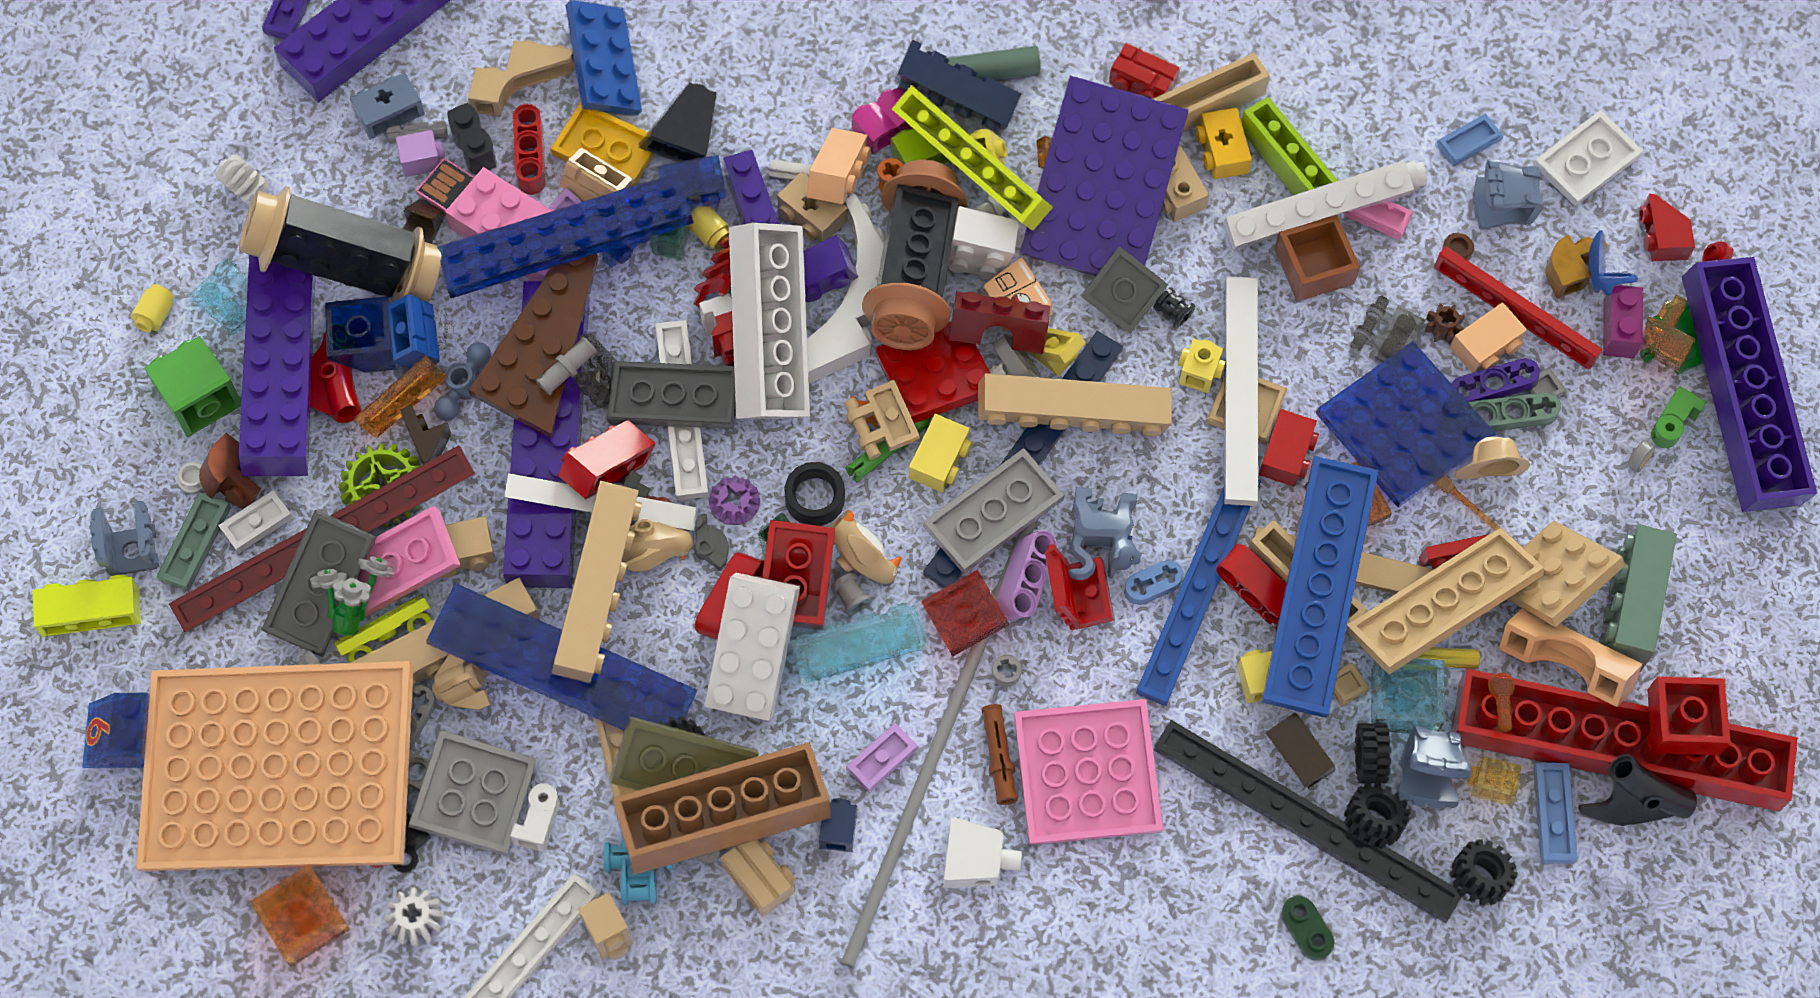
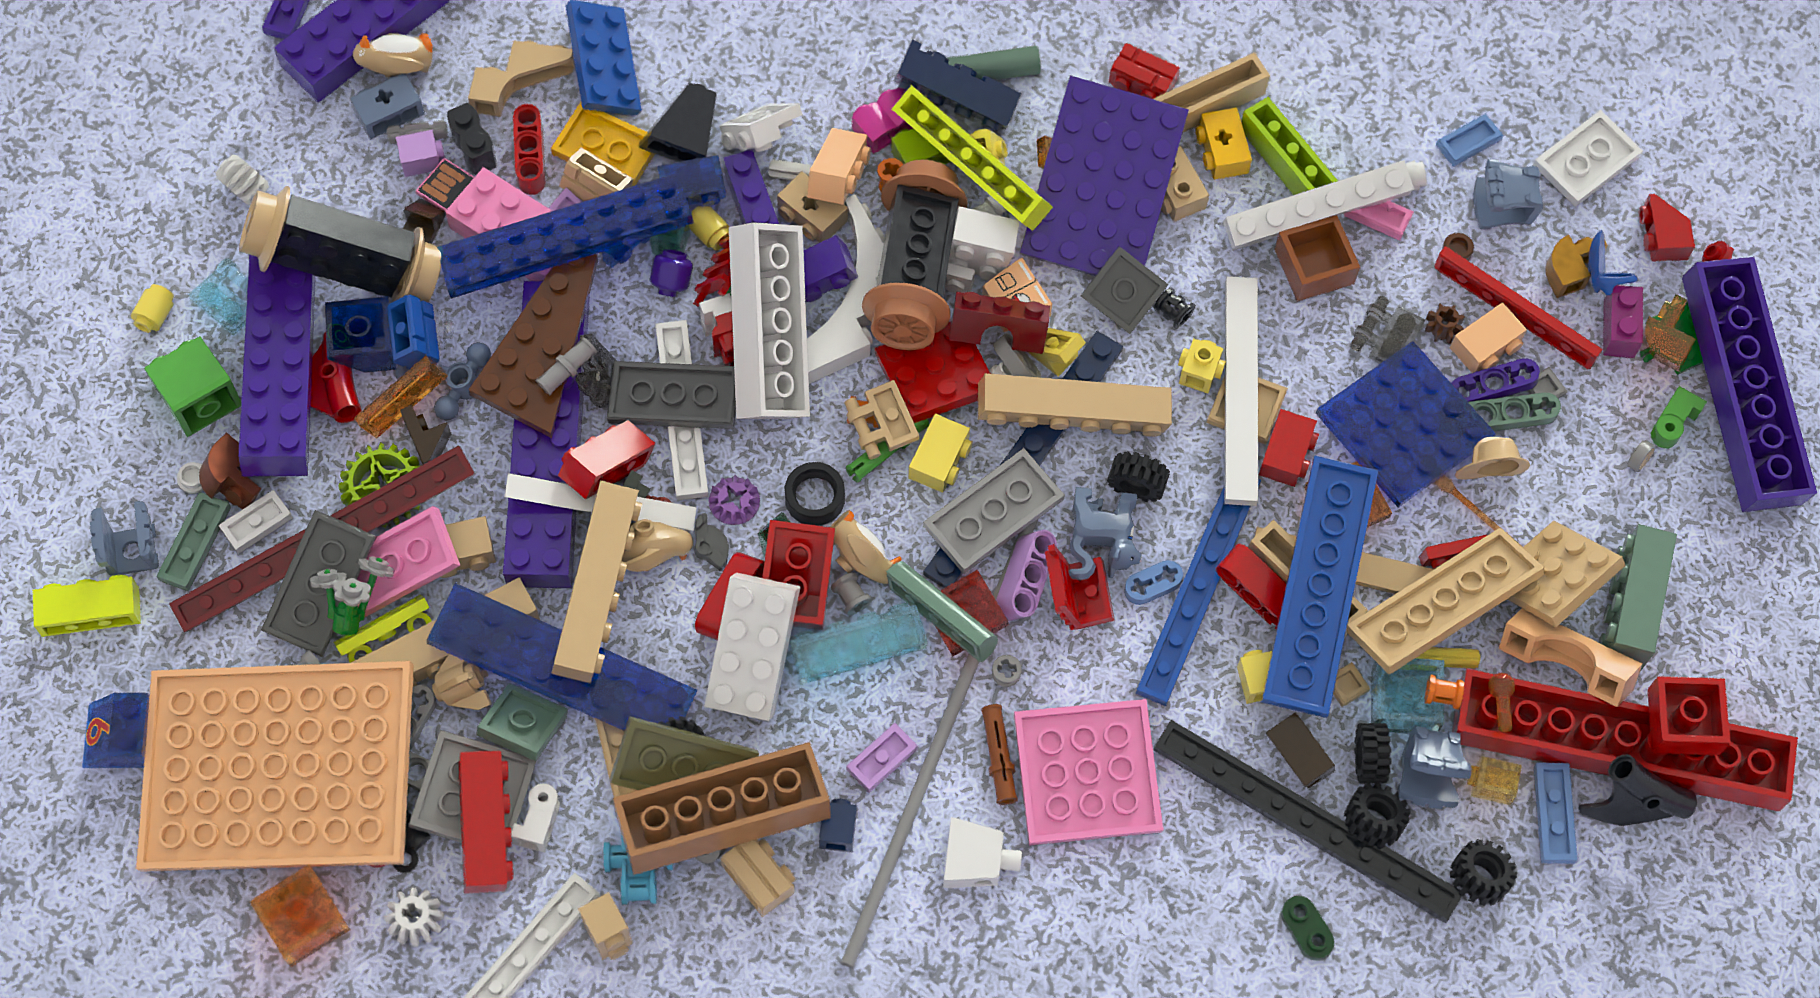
none -> tan animal [352,33,433,78]
none -> red brick [458,751,513,893]
none -> sand green plate [476,683,568,761]
none -> dark purple head [649,249,693,297]
none -> white plate [719,103,803,152]
none -> sand green brick [886,561,998,663]
none -> white plate [945,263,975,294]
none -> black tyre [1107,452,1170,502]
none -> orange bush [1424,675,1464,710]

